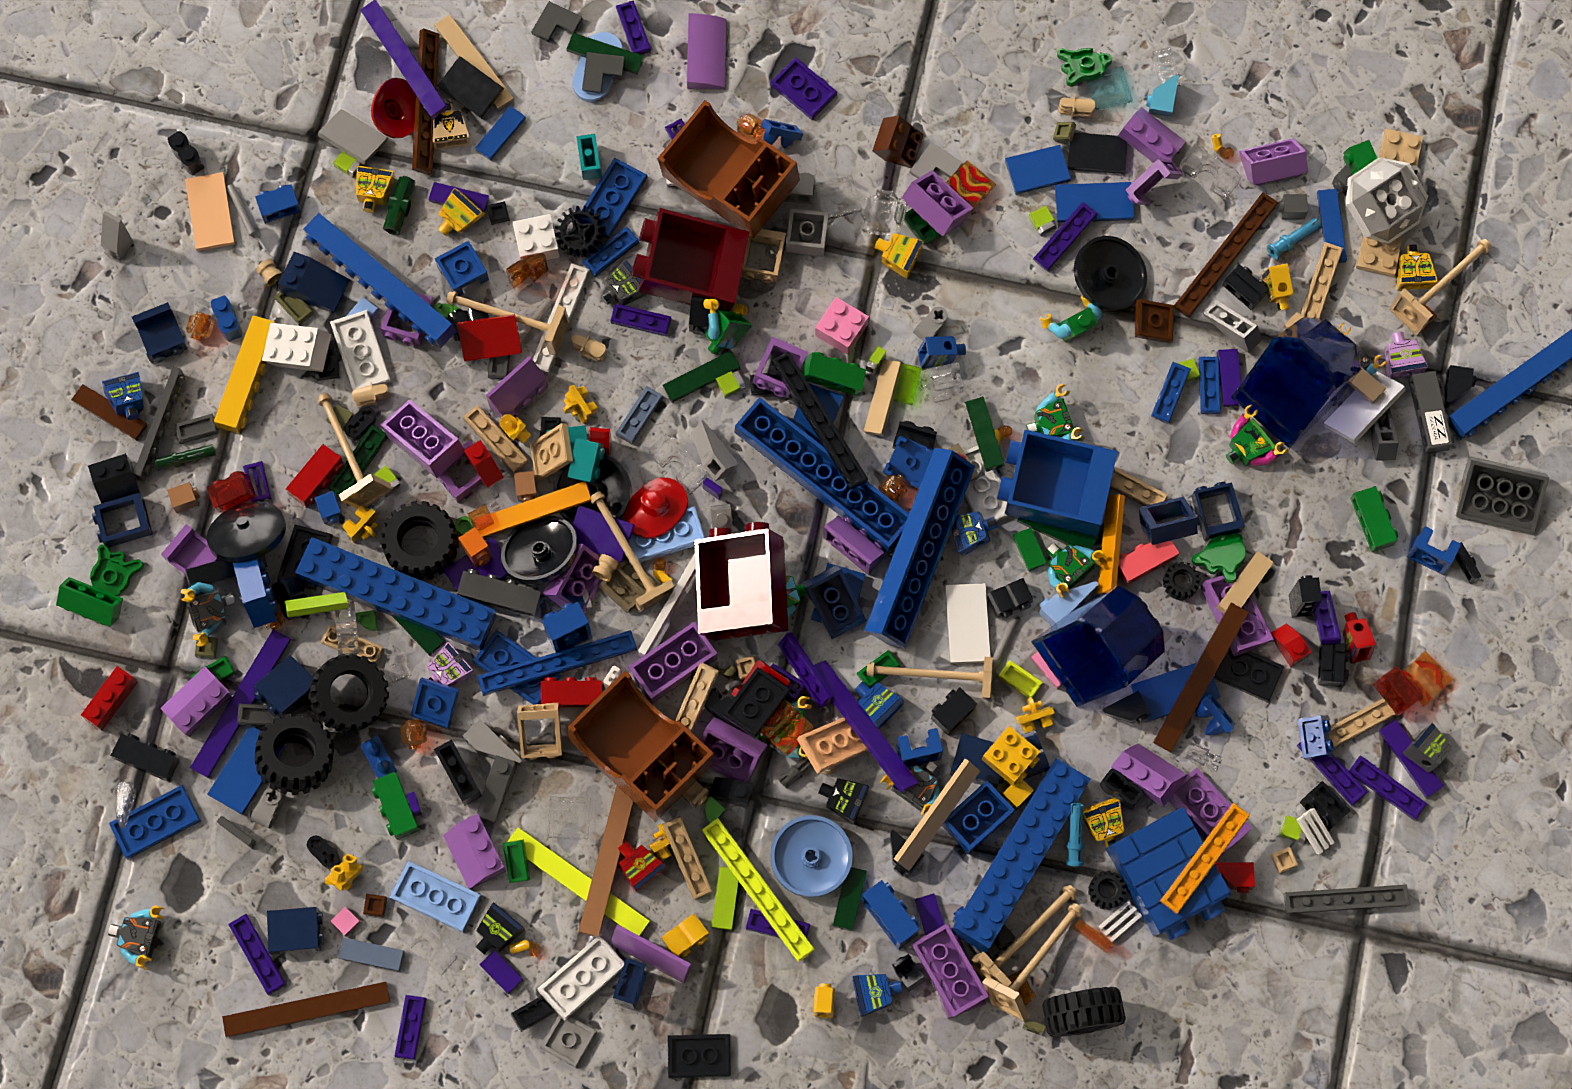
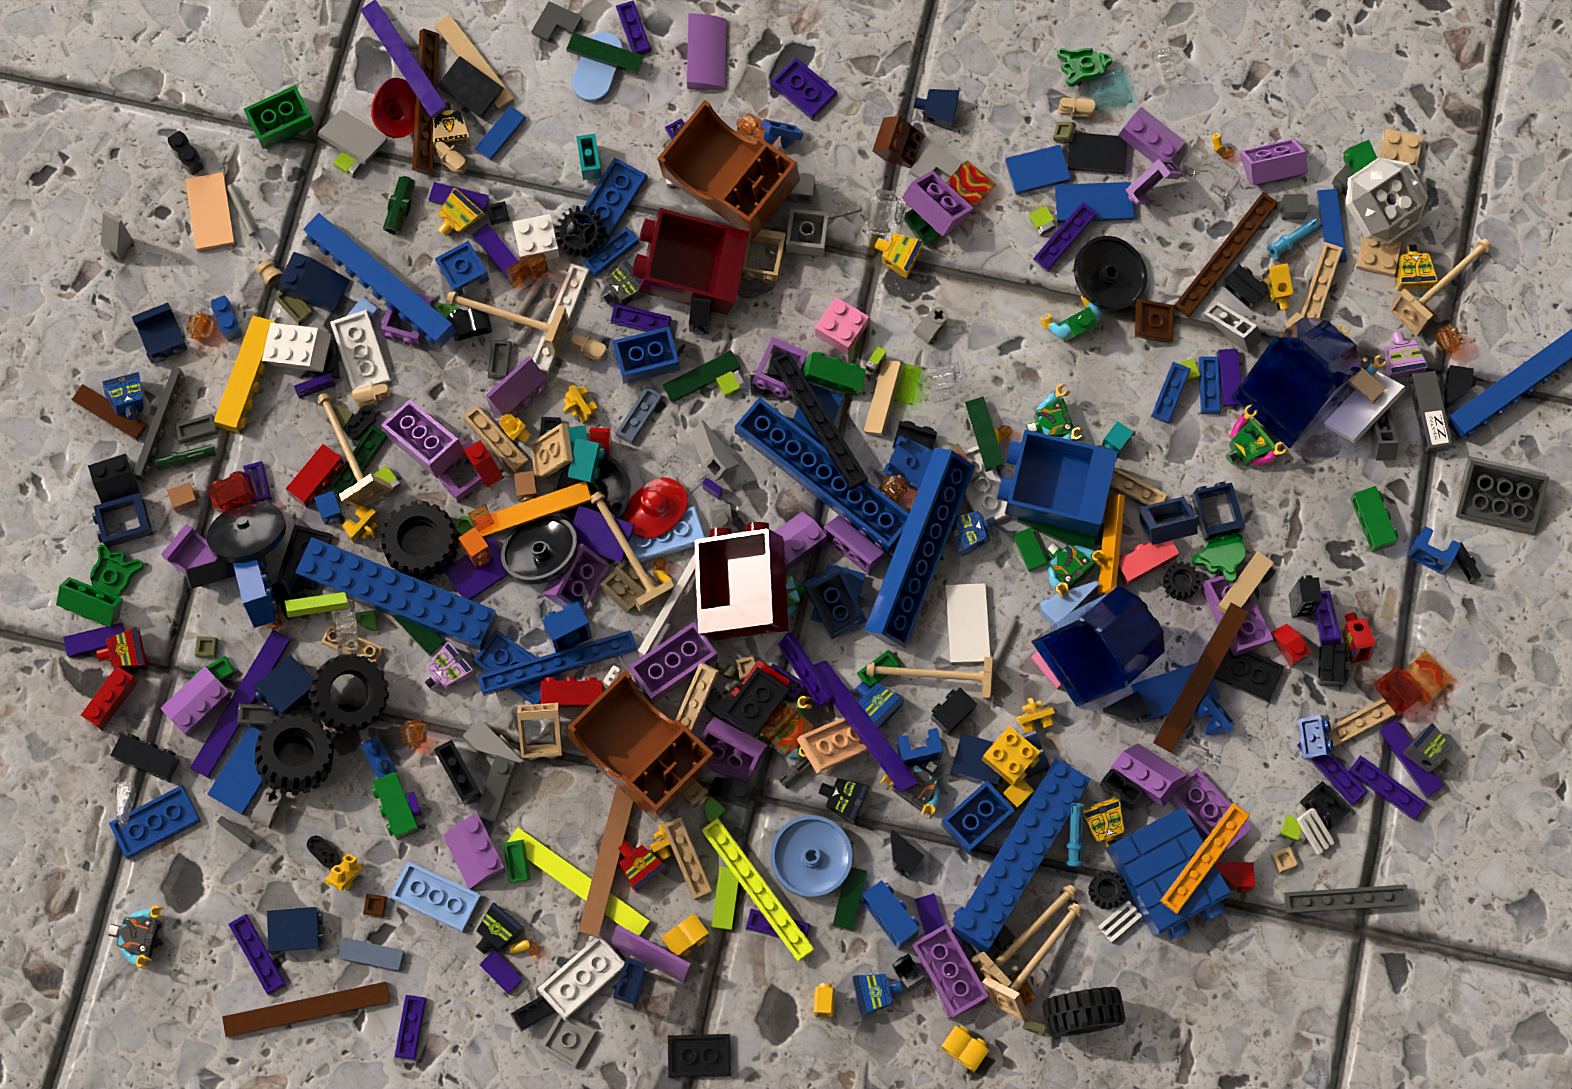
torso [181,582,235,646] -> none
blue brick [255,184,301,224] -> none
bright pink tile [331,907,360,936] -> none
yellow torso [356,166,396,213] -> none
blue tile [410,677,460,728] -> none
red tile [457,314,522,362] -> none
dark grey brick [457,569,541,617] -> none
dark grey tile [582,52,625,93] -> none
tan wheel [592,554,619,581] -> none
torso [703,299,752,355] -> none
tan tile [894,759,980,871] -> none
blue torso [918,336,966,368] -> none
black brick [987,578,1033,619] -> none
neon yellow tile [998,660,1043,698] -> none
clear orange tile [1073,919,1113,953] -> none
medium azure slope [1146,75,1179,117] -> none
none -> dark purple tile [63,622,125,657]
none -> red torso [97,627,147,667]
none -> green brick [244,85,315,149]
none -> dark purple tile [294,373,336,398]
none -> tan arm [436,141,467,175]
none -> dark purple tile [472,223,521,279]
none -> light grey bar [508,277,545,329]
none -> blue brick [613,327,680,384]
none -> medium lavender slope [774,511,827,571]
none -> dark blue torso [914,89,960,131]
none -> yellow brick [940,1026,989,1072]
none -> teal brick [1102,421,1133,456]
none -> clear orange head [1434,324,1464,354]

